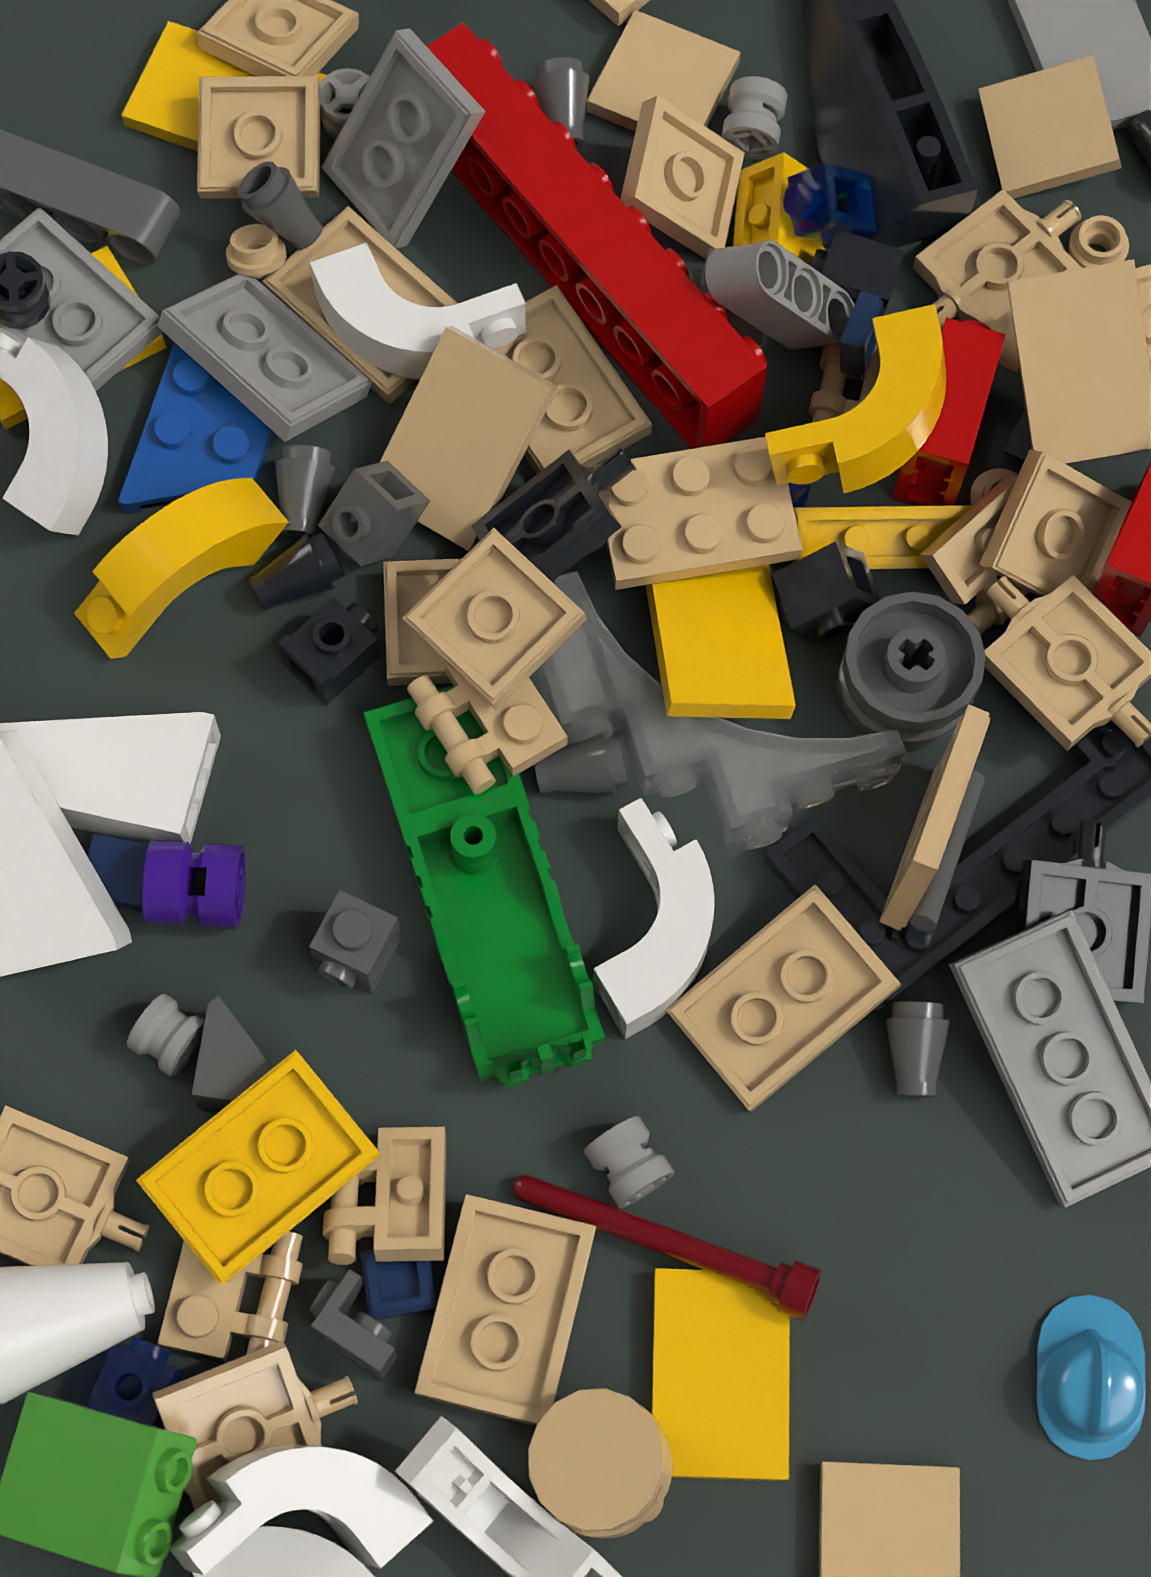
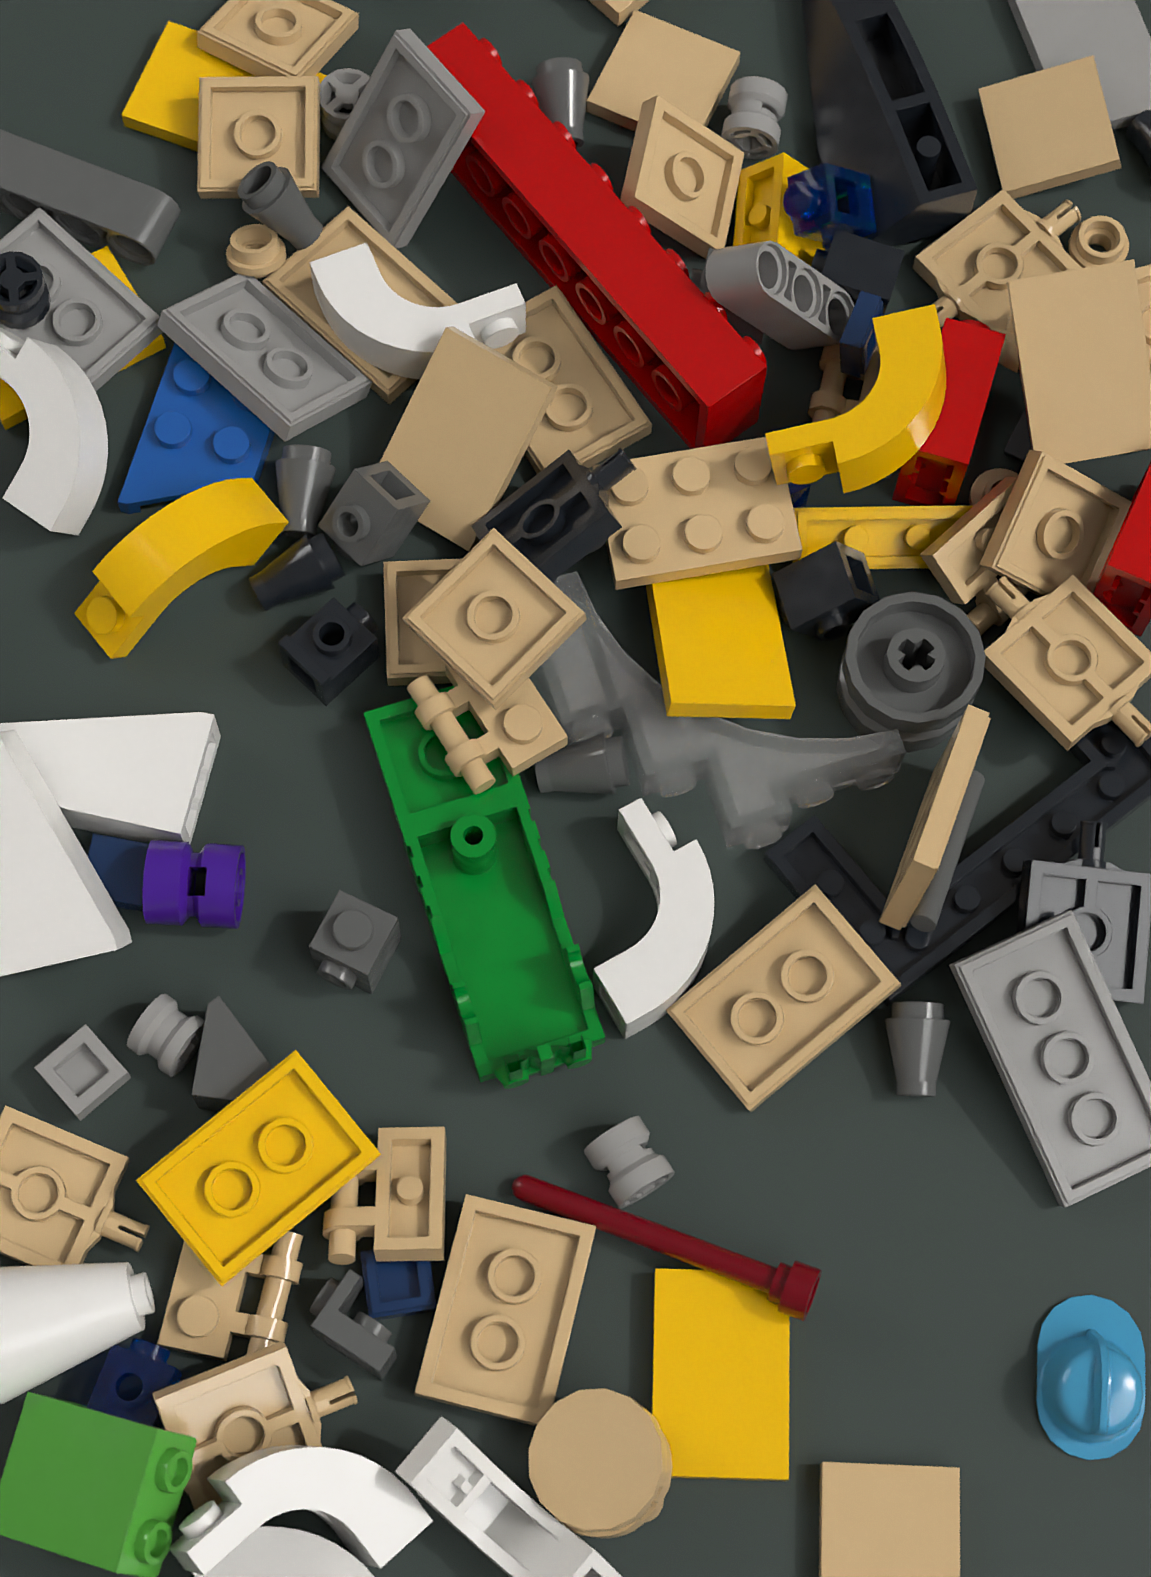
none -> light grey plate [34,1024,131,1121]

